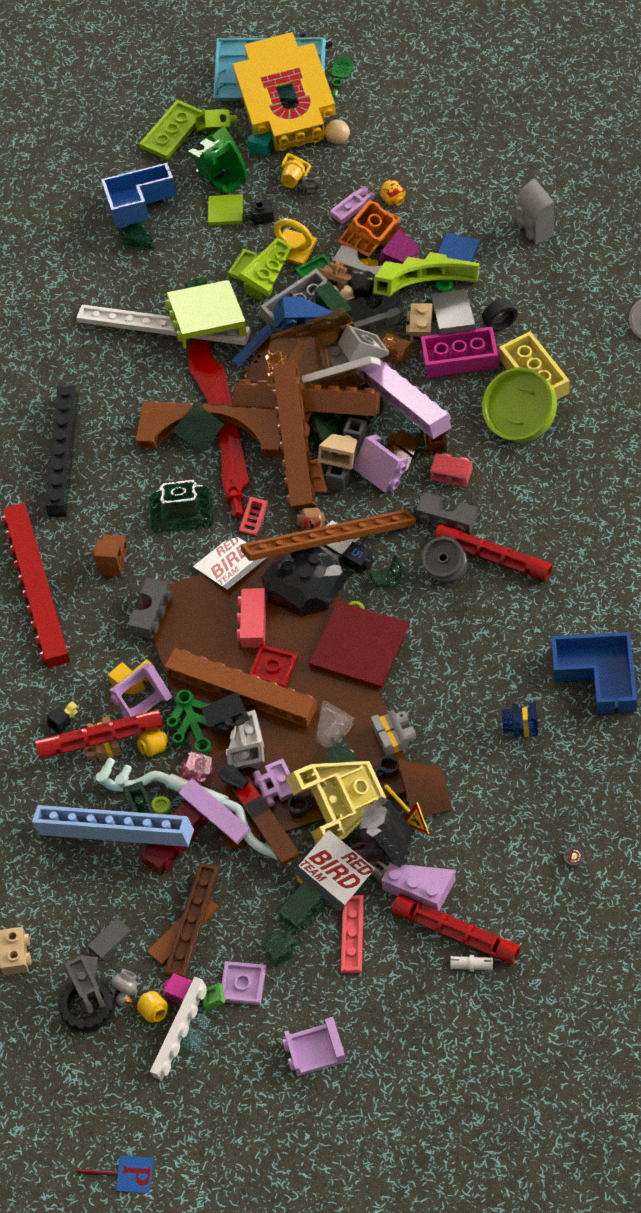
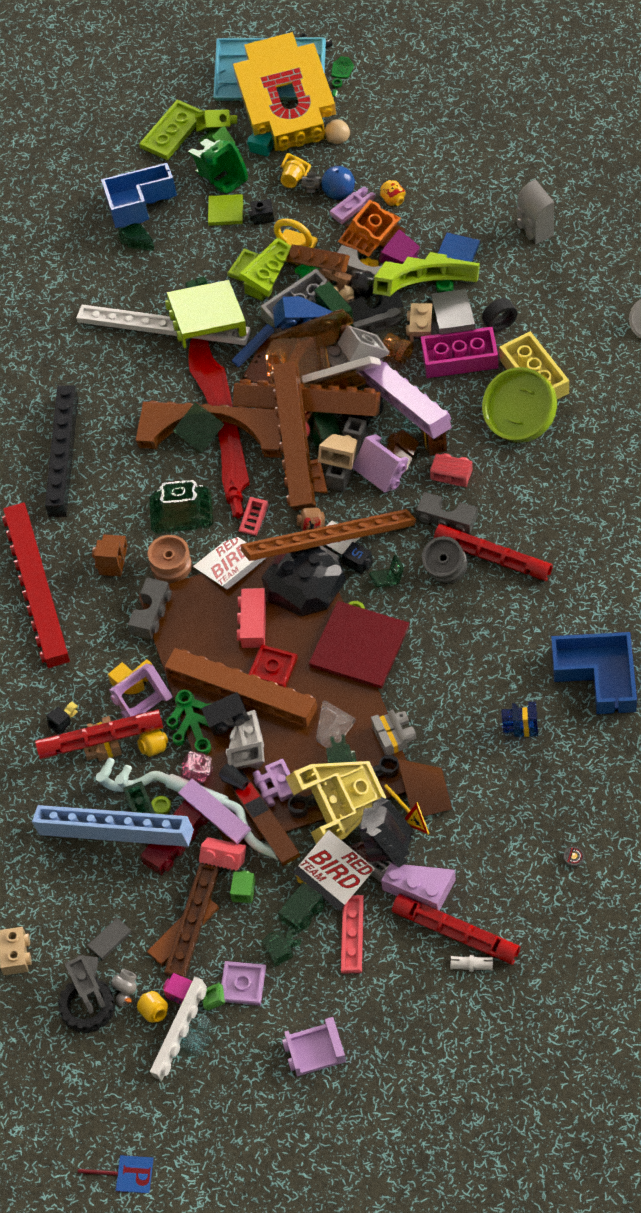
none -> nougat wheel [148,535,192,583]
none -> coral brick [199,837,246,871]
none -> bright green brick [230,870,256,903]
none -> dark orange plate [287,244,350,273]
none -> blue helmet [321,166,355,200]

